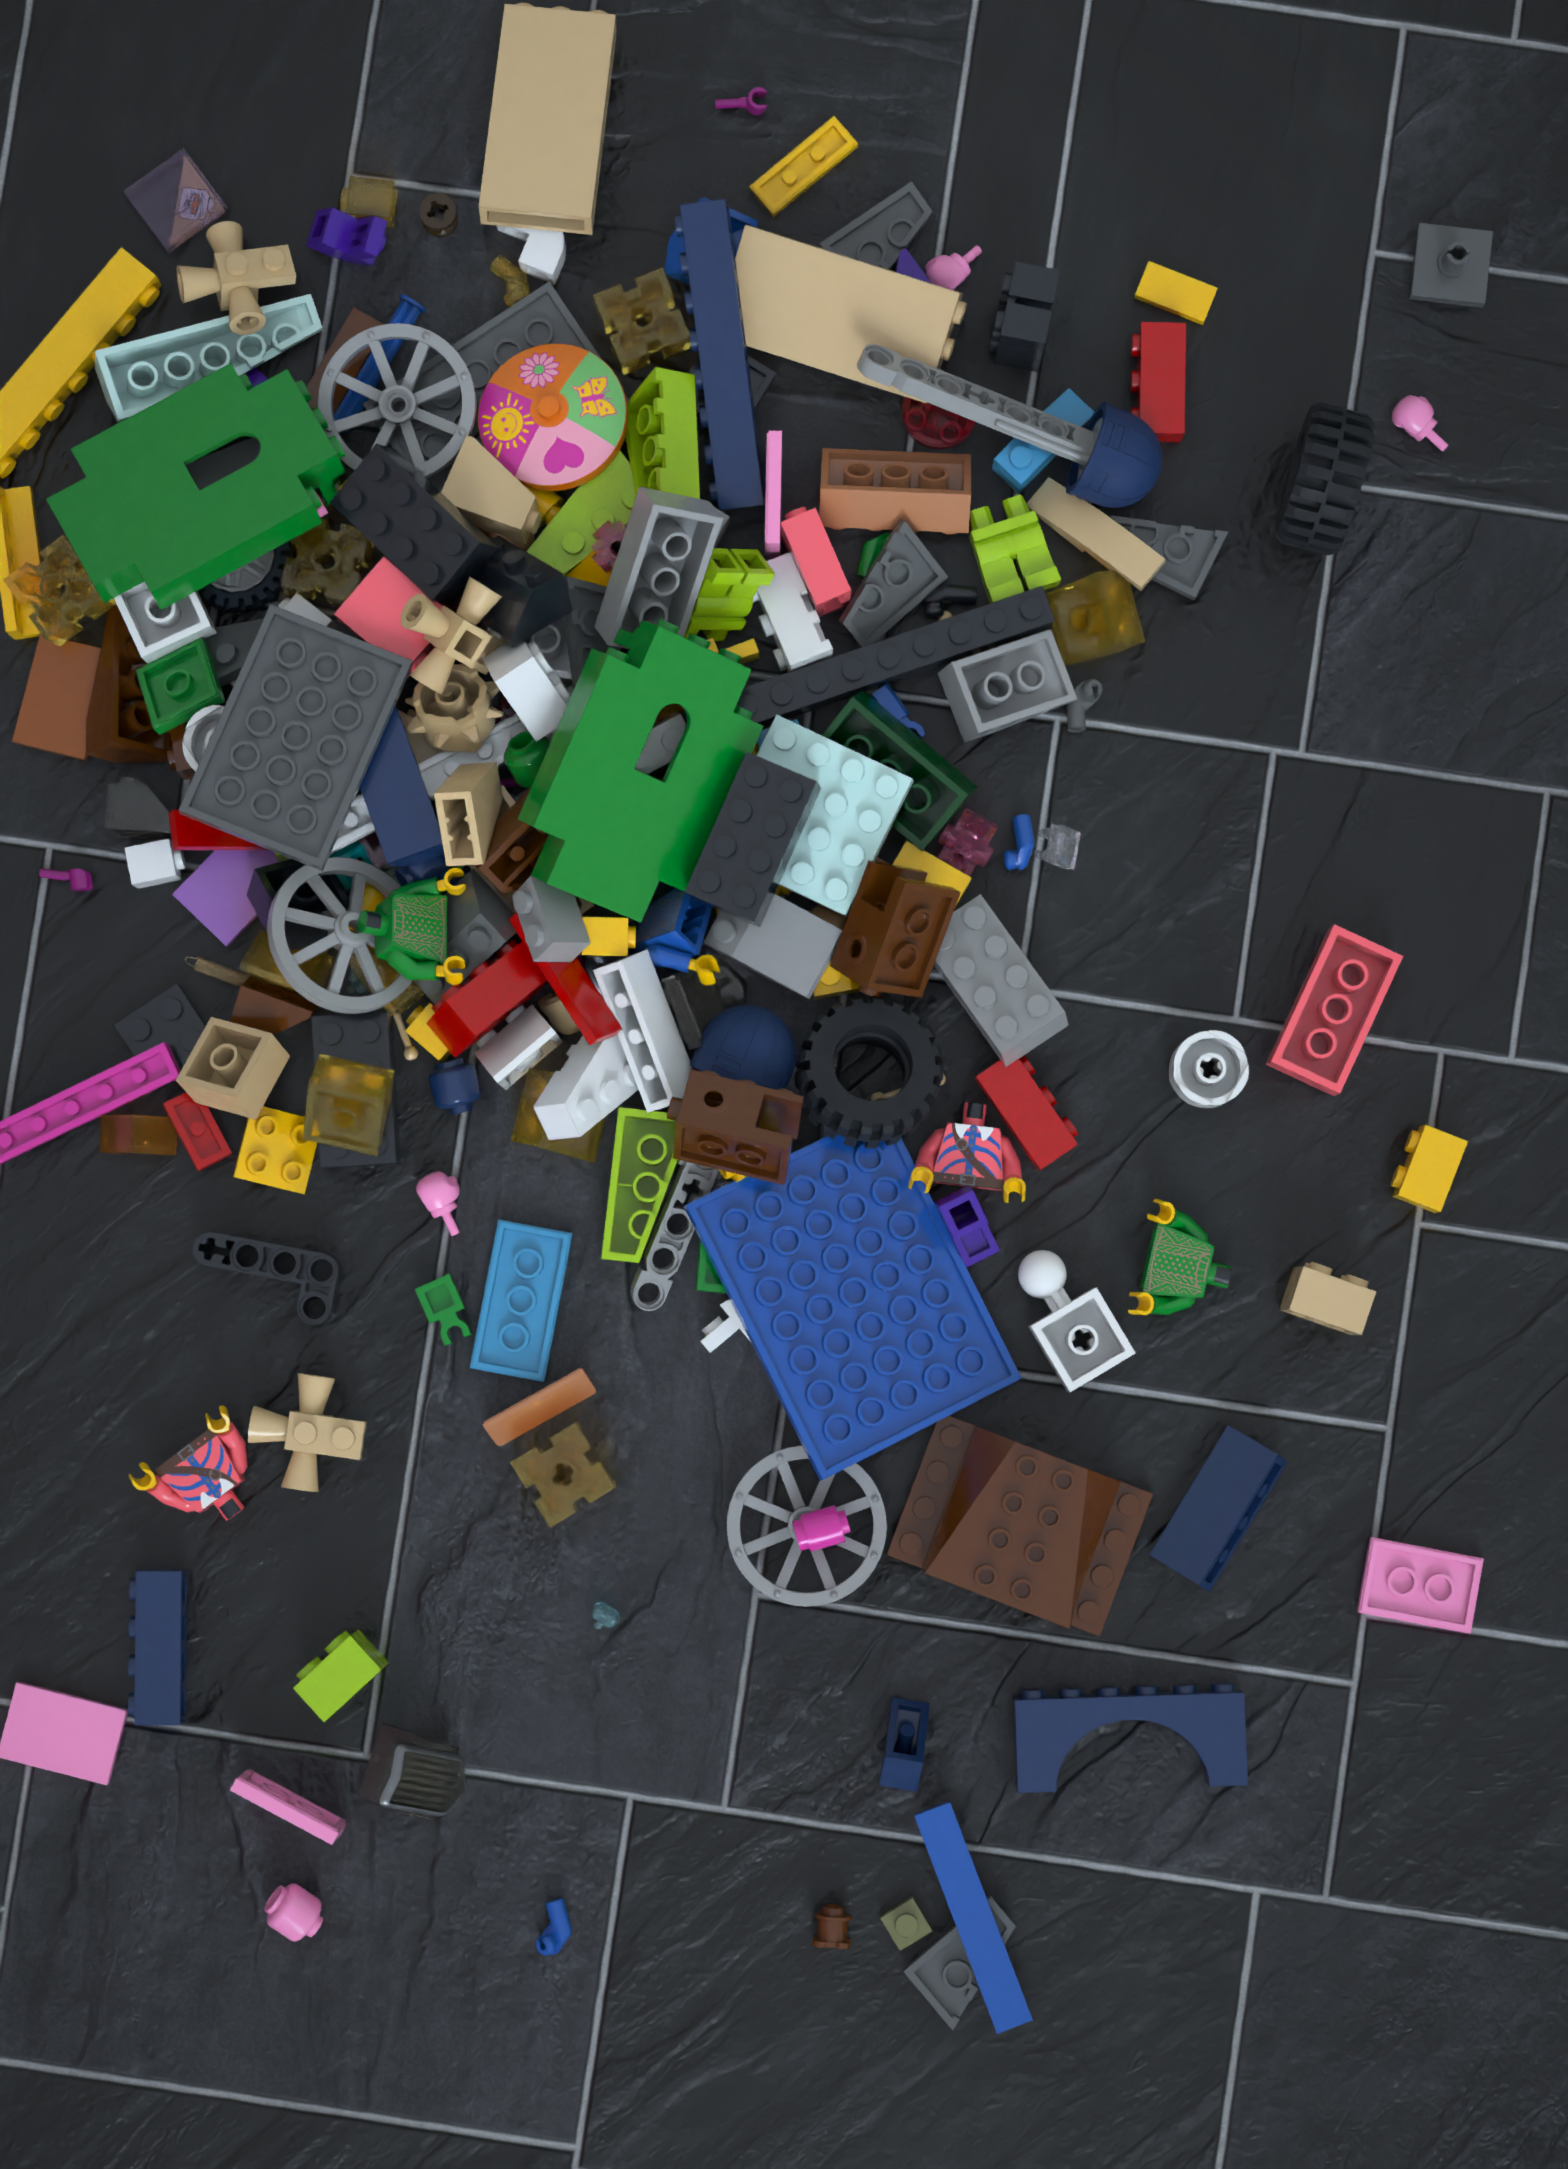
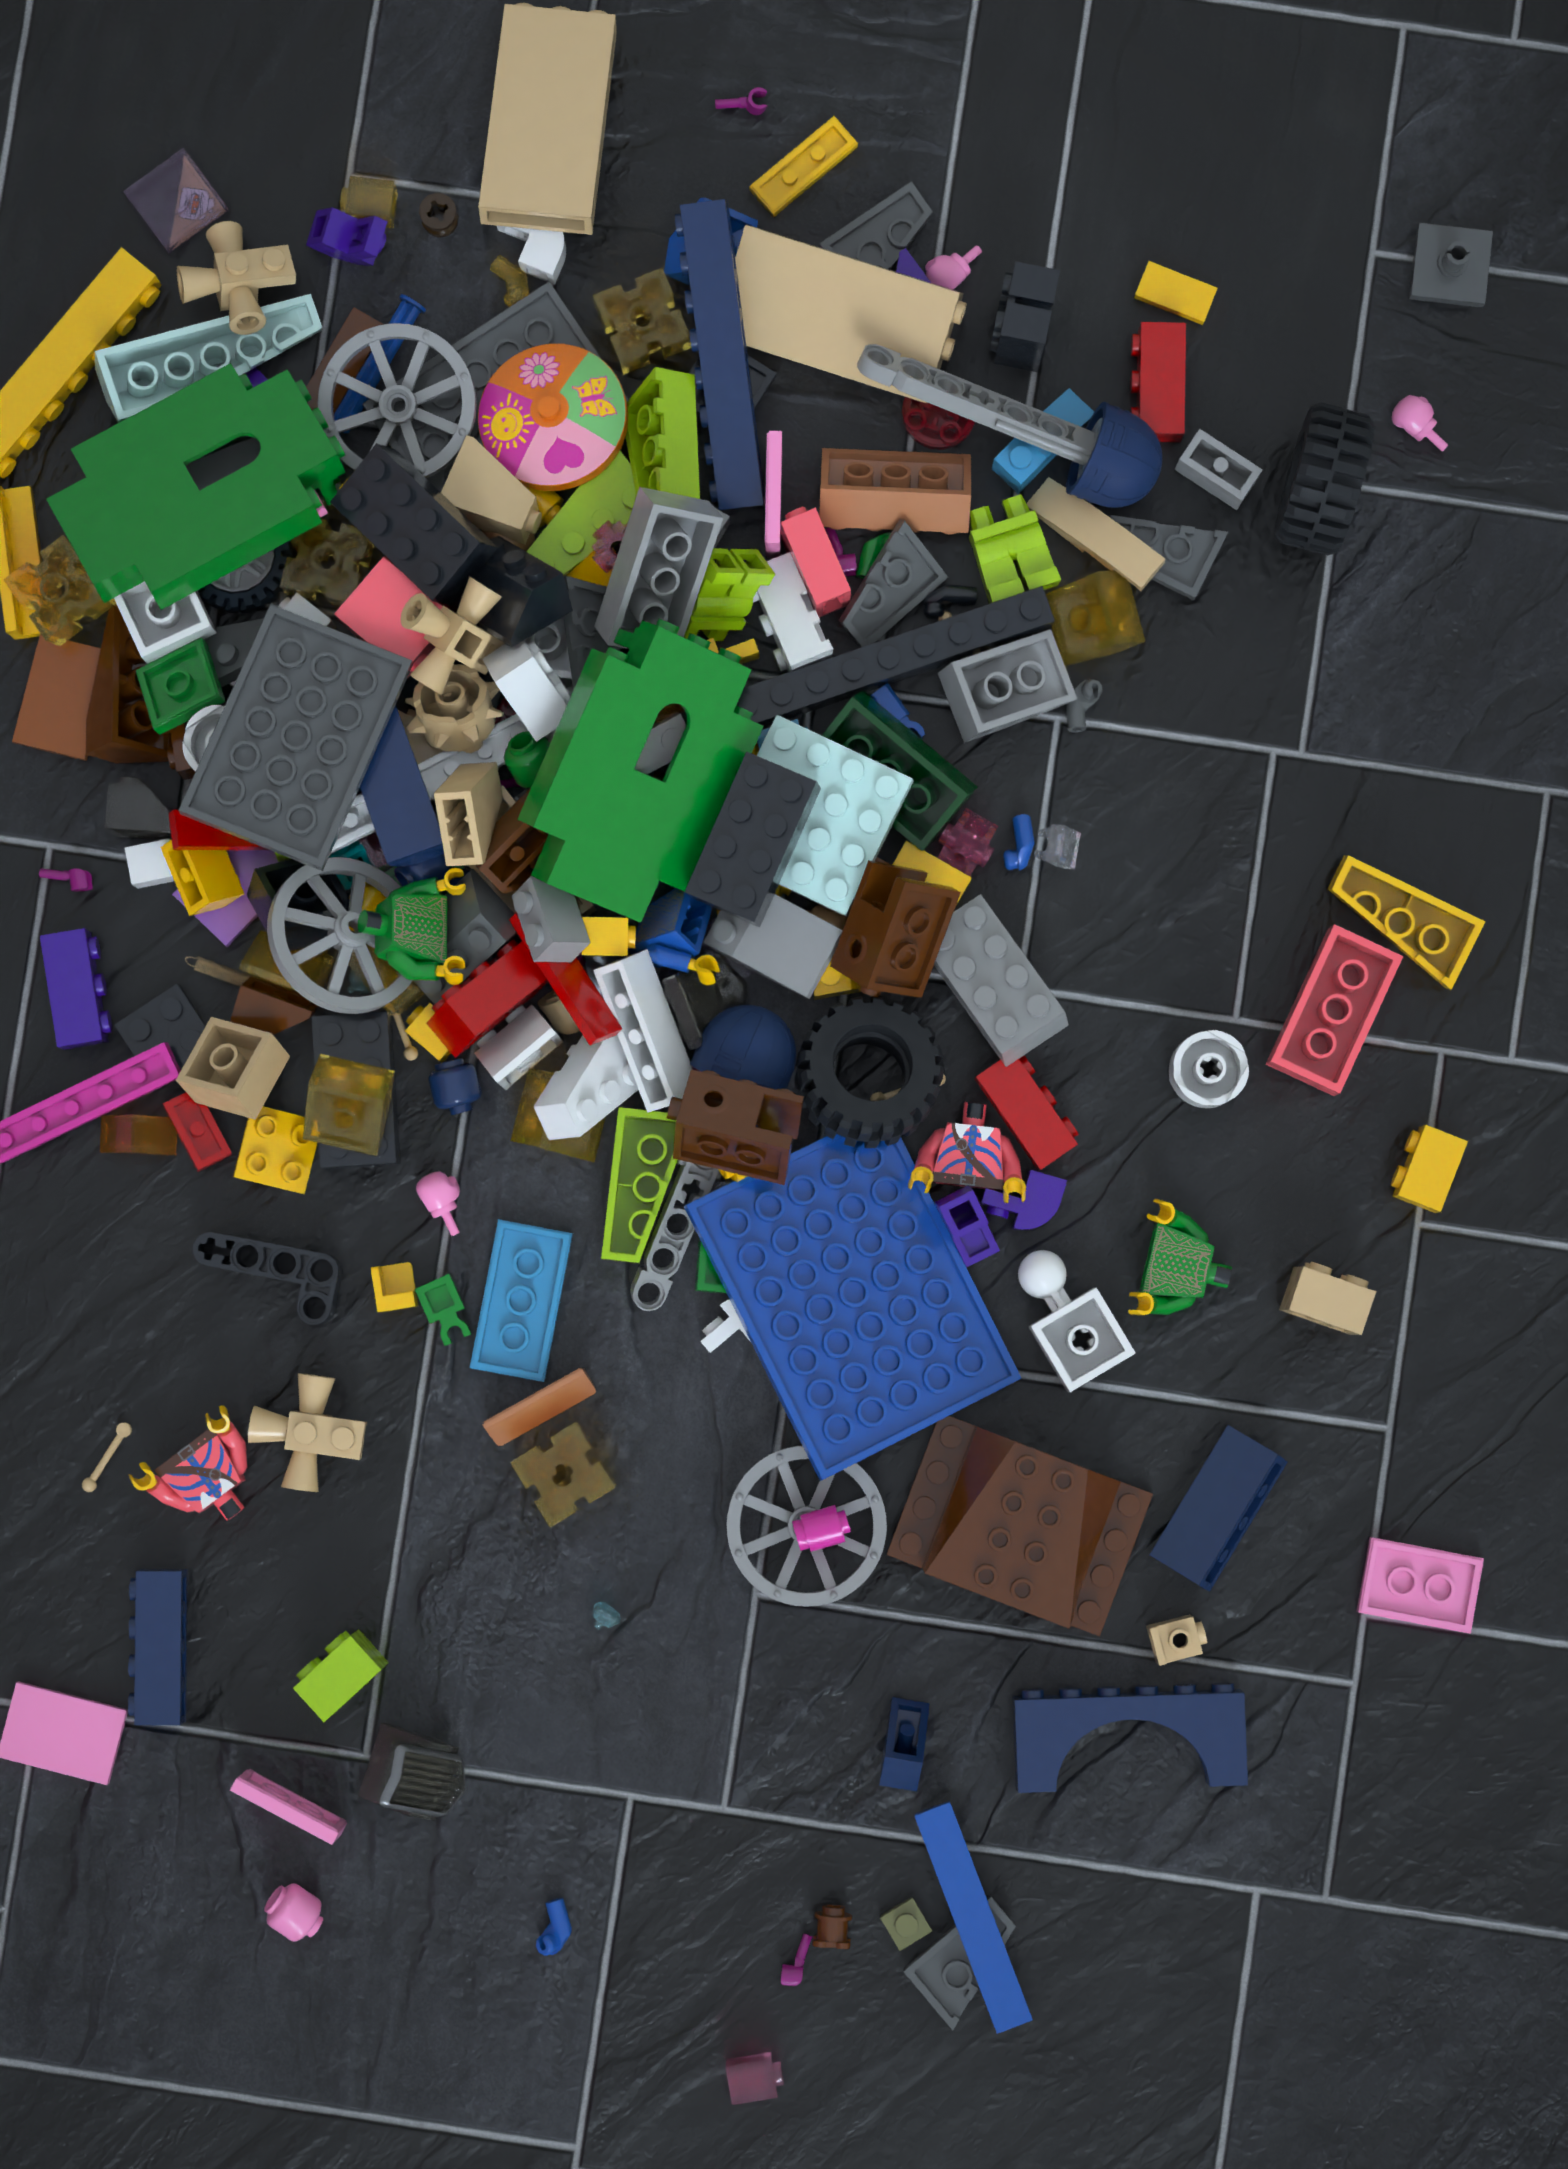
none -> dark purple brick [40,928,113,1050]
none -> tan hinge [82,1422,132,1492]
none -> yellow brick [160,840,244,916]
none -> yellow panel [371,1262,419,1312]
none -> clear pink brick [726,2052,784,2105]
none -> magenta hand [781,1934,812,1986]
none -> magenta hand [825,527,857,576]
none -> dark purple brick [980,1170,1067,1230]
none -> tan brick [1146,1614,1207,1666]
none -> light grey brick [1175,429,1262,510]
none -> yellow wedge [1328,855,1485,990]

